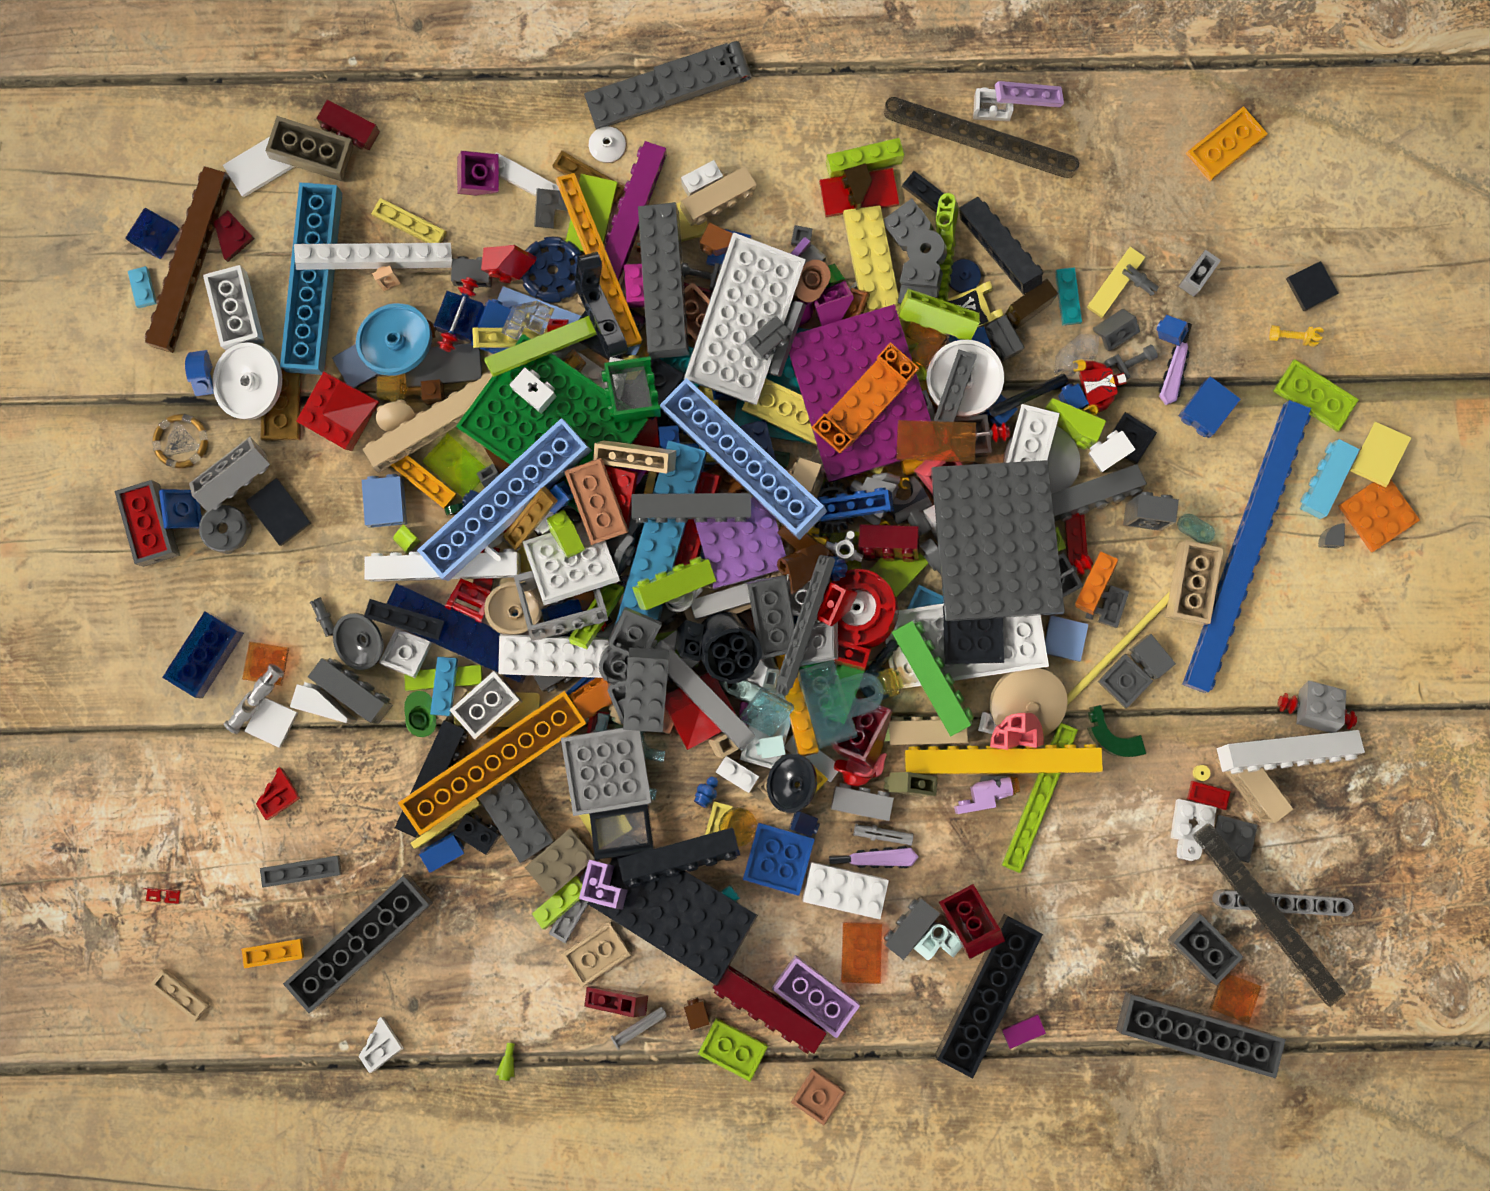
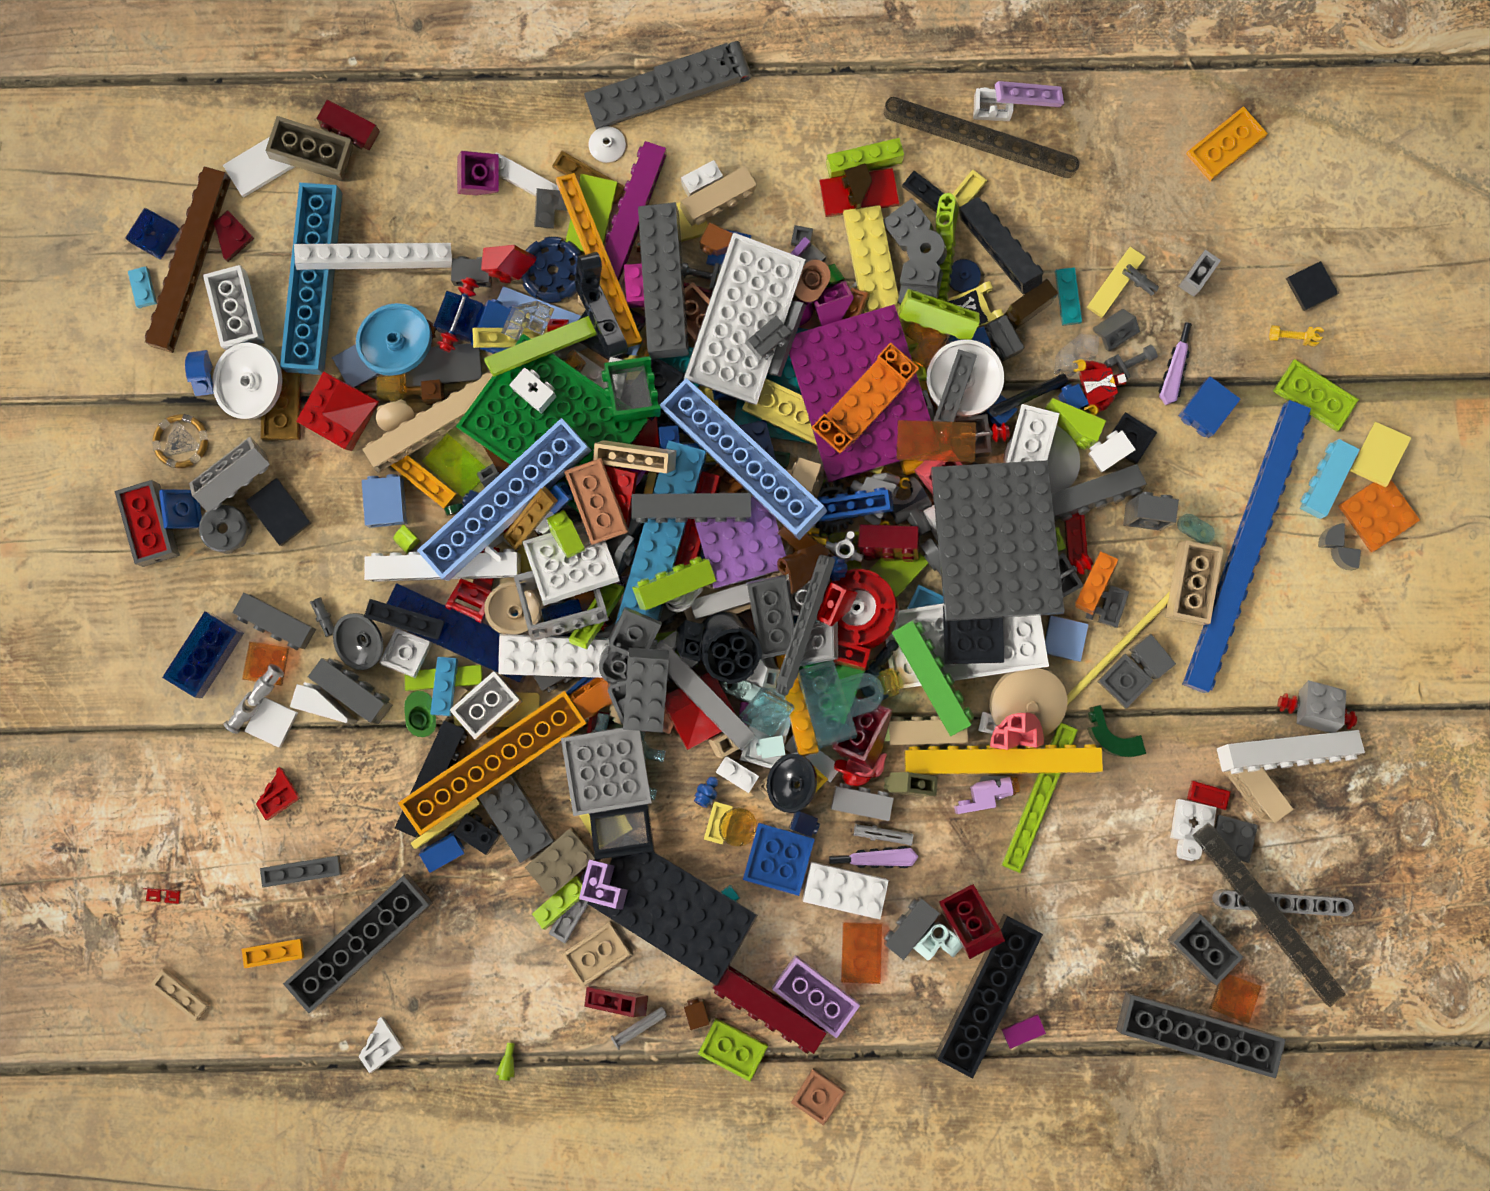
light yellow tile [371,198,447,243] -> none
light nougat plate [372,266,401,291] -> none
black brick [618,827,740,887] -> none
blue brick [1156,315,1189,346] -> none
light yellow piece [1193,765,1210,781] -> none
none -> dark grey brick [232,592,316,650]
none -> light yellow tile [953,170,987,207]
none -> dark grey brick [1331,547,1361,571]

